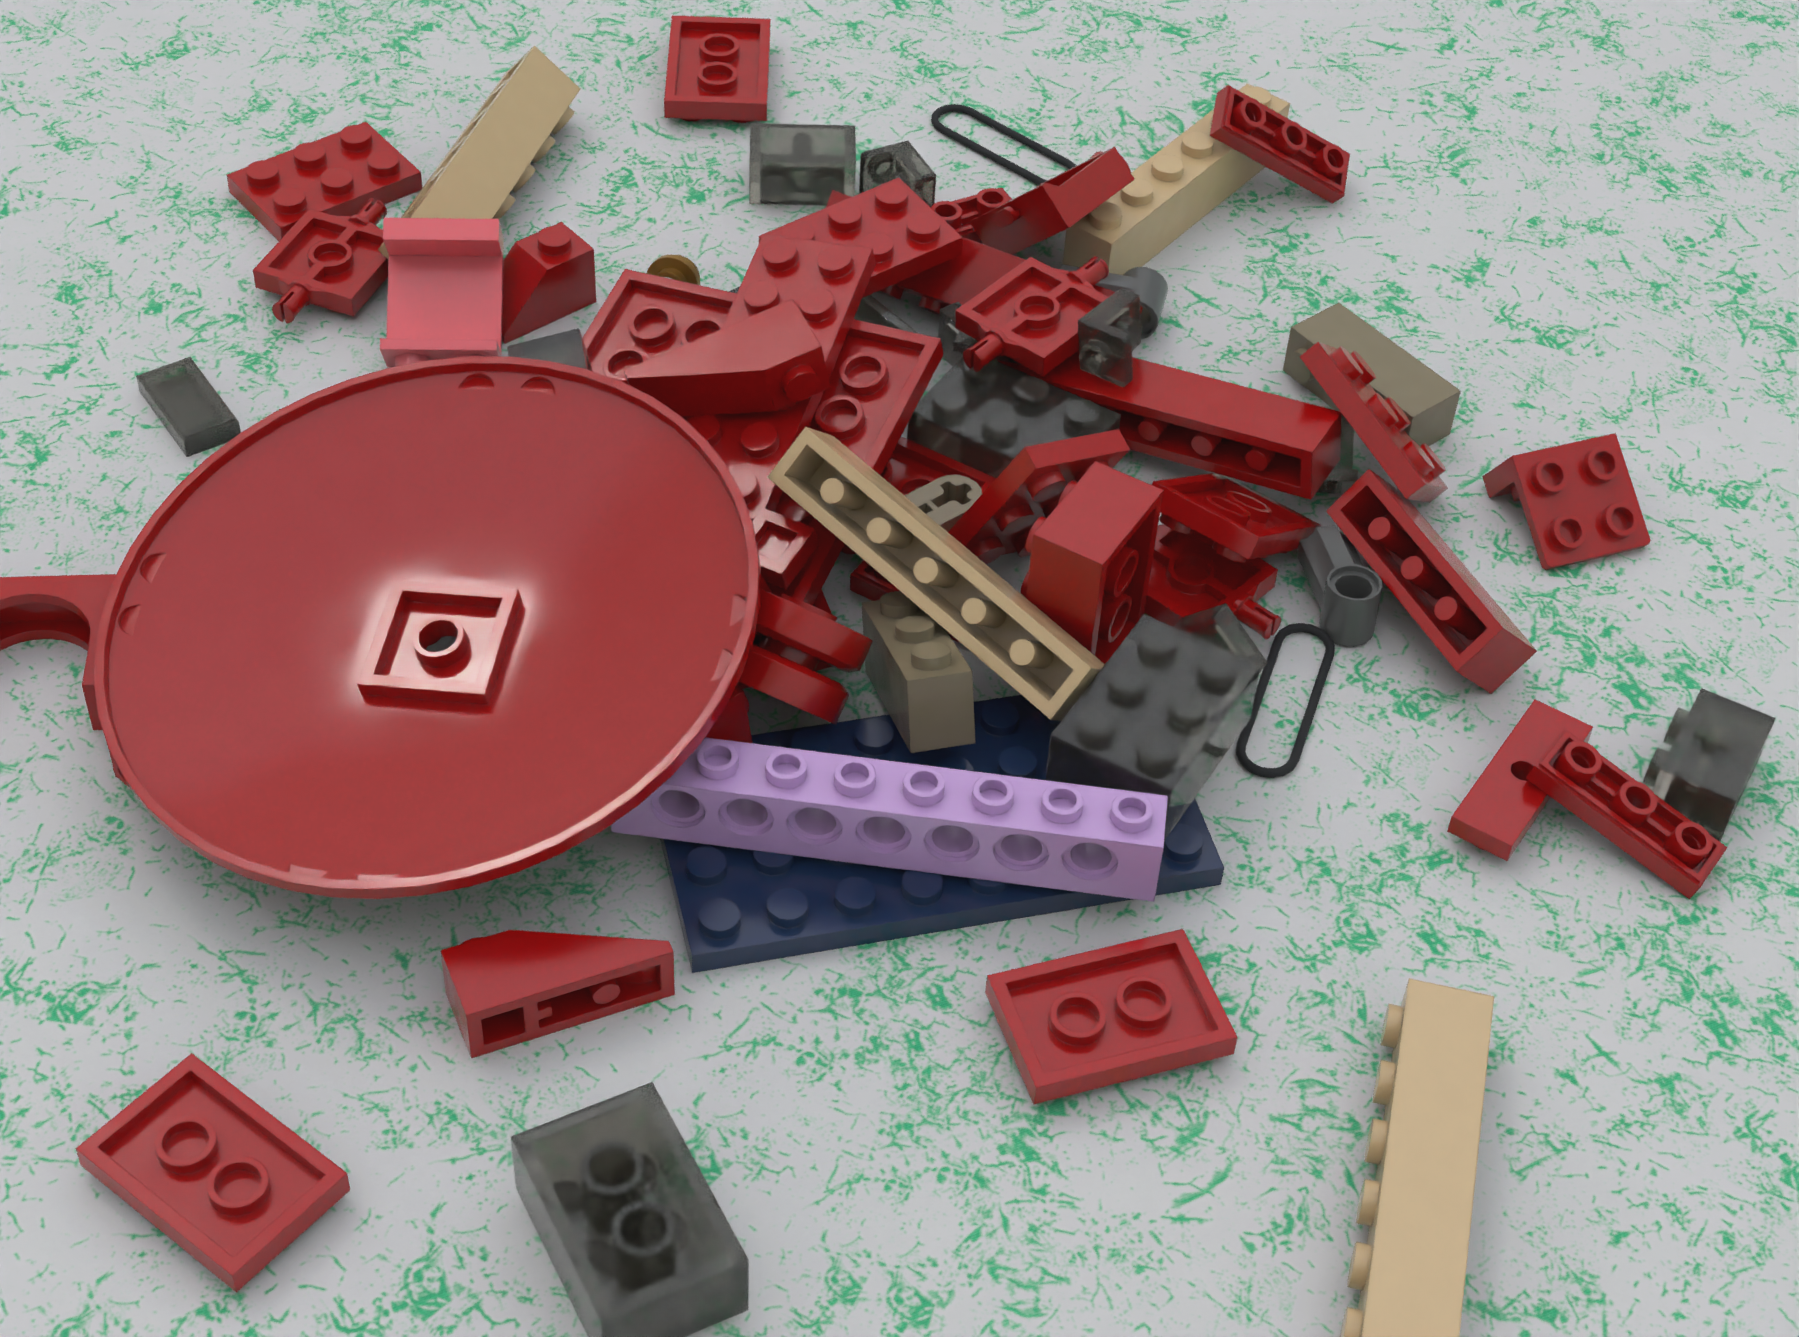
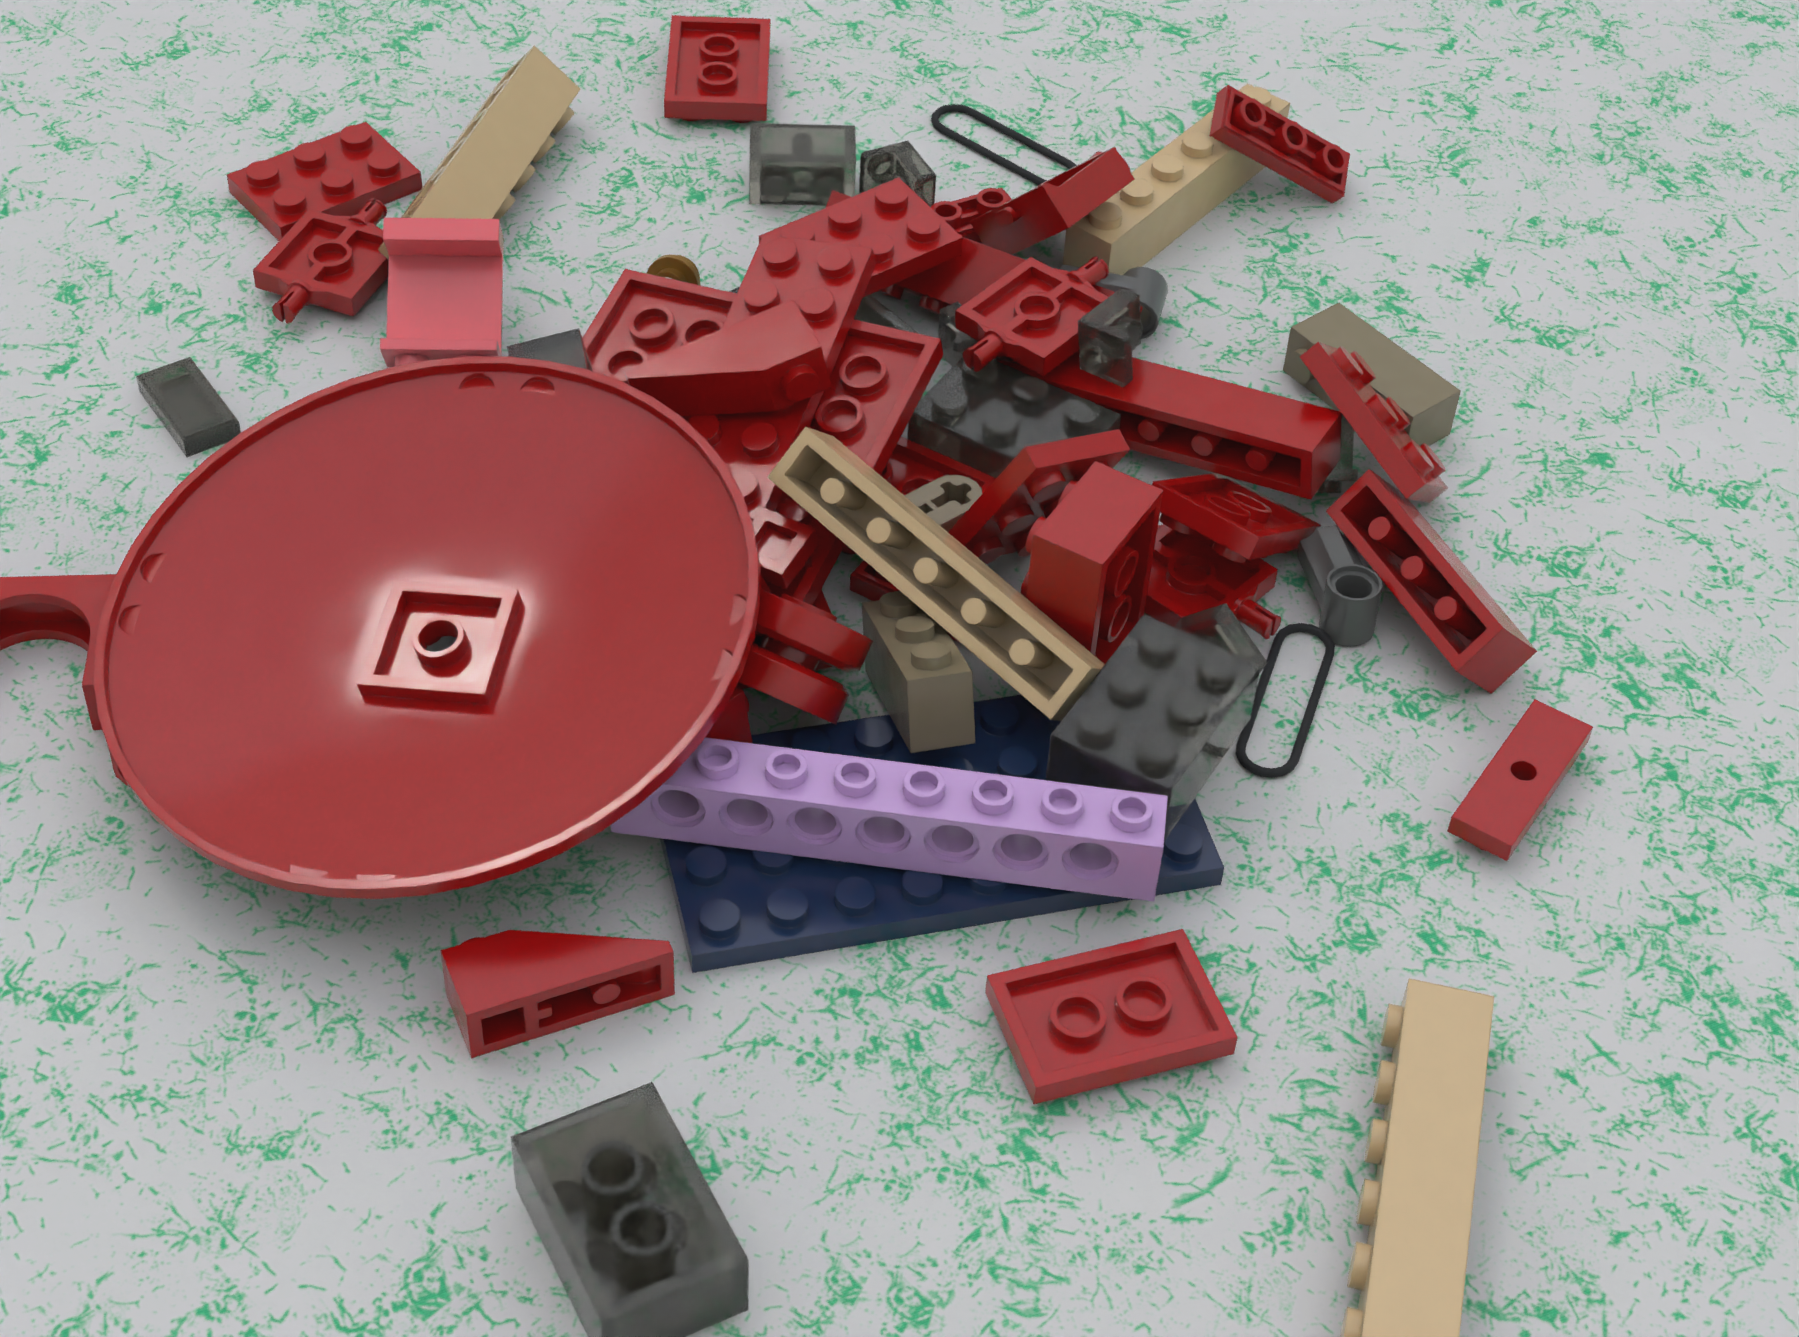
red plate [76,1053,350,1292] -> none
red slope [502,222,596,344] -> none
red bracket [1482,433,1650,570] -> none
red tile [1525,728,1728,899] -> none
clear smoke brick [1643,688,1776,842] -> none

